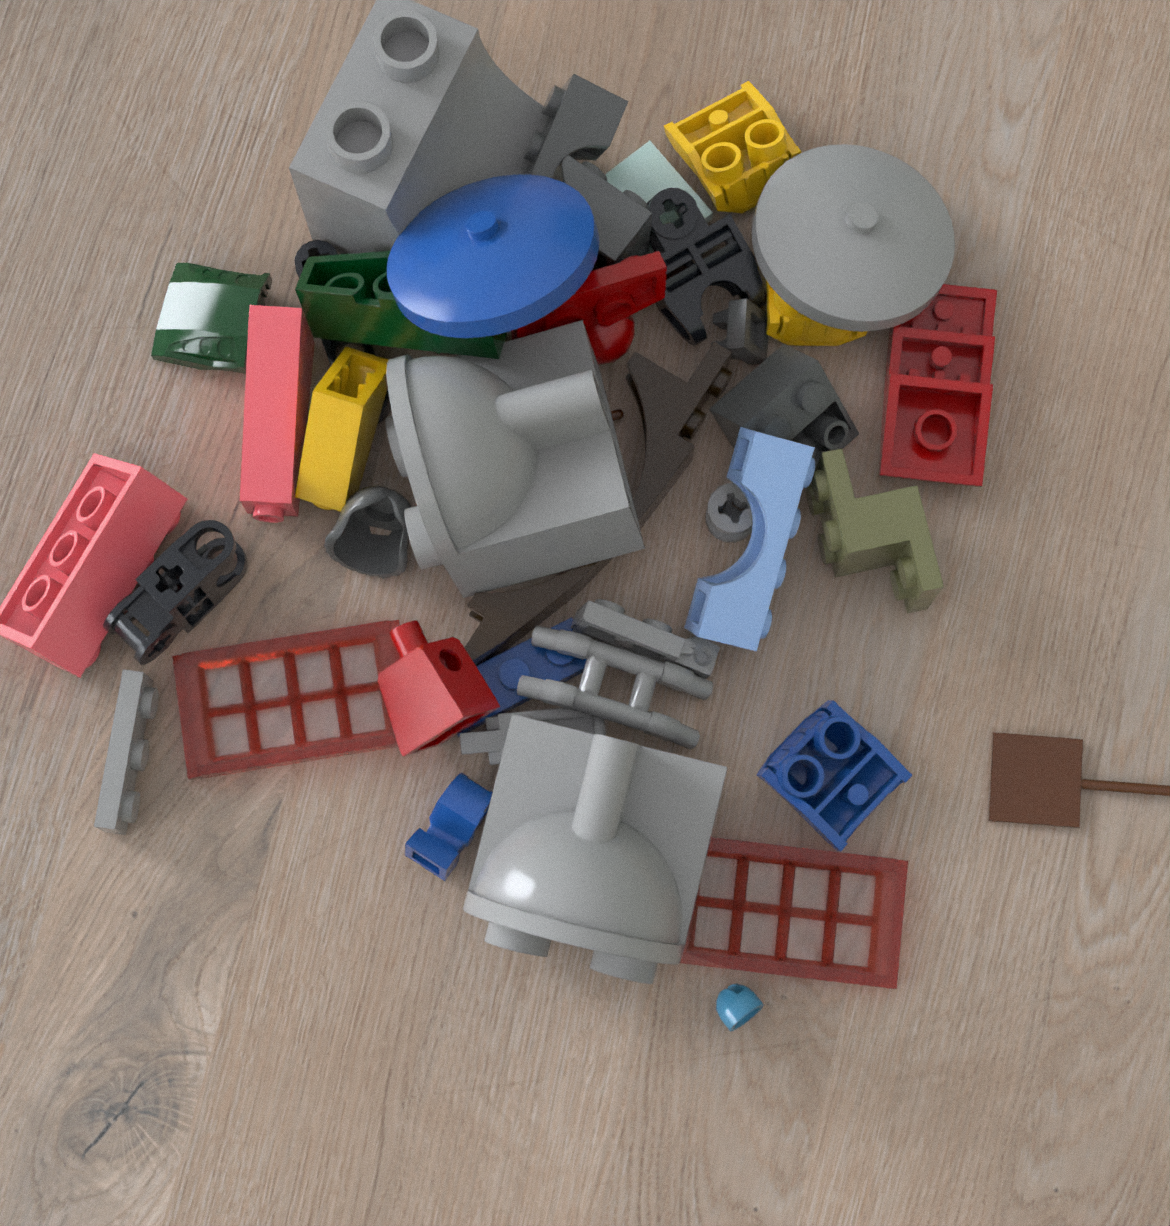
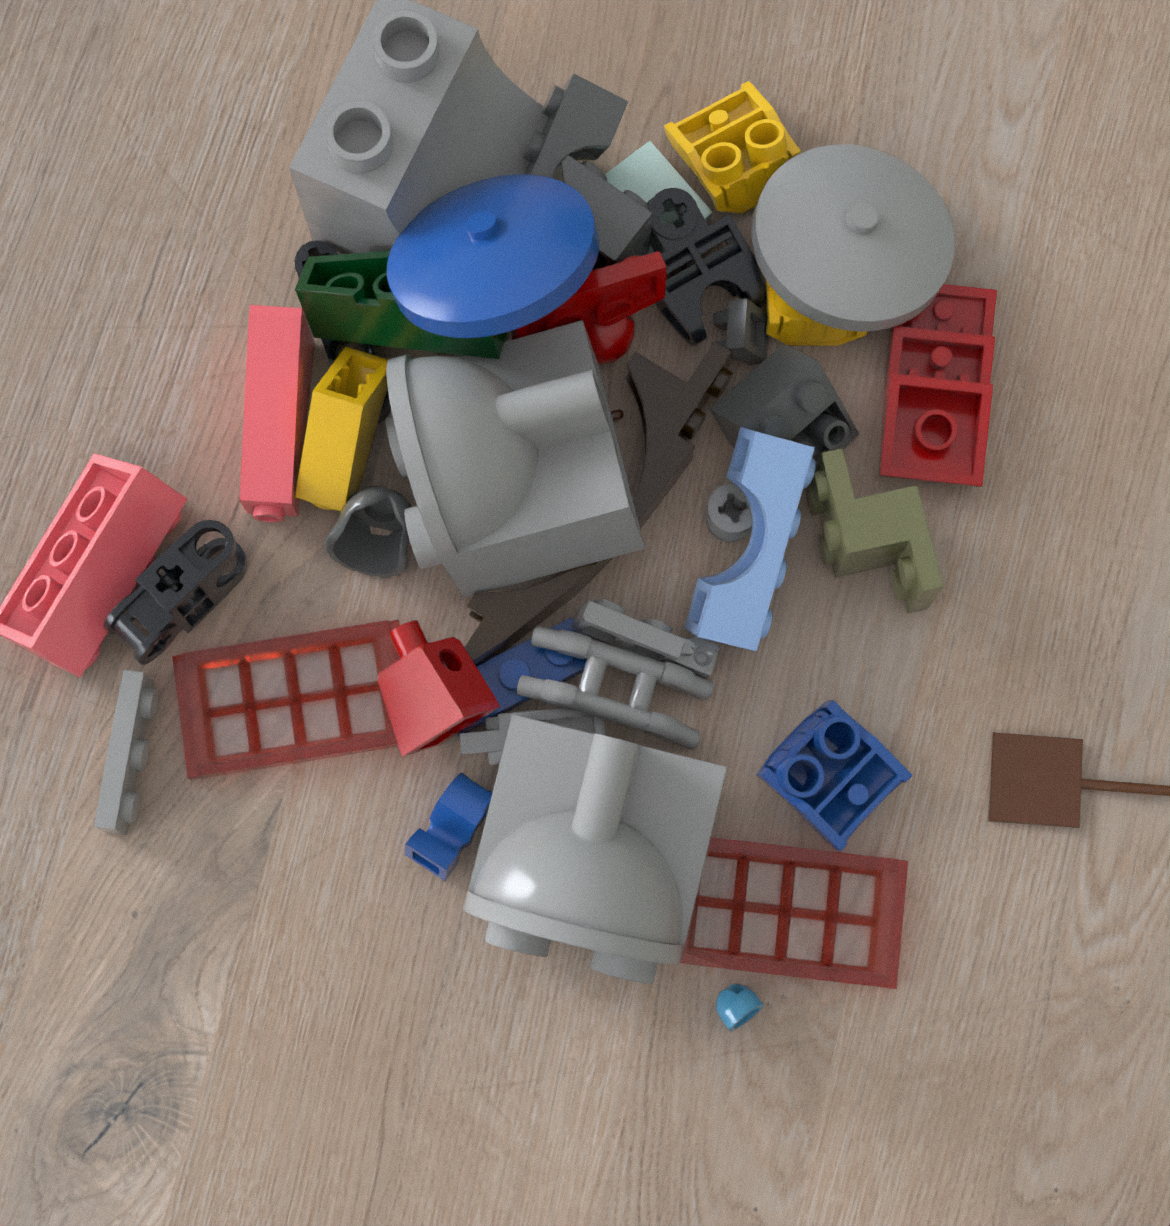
dark green slope [151,263,273,374] -> none

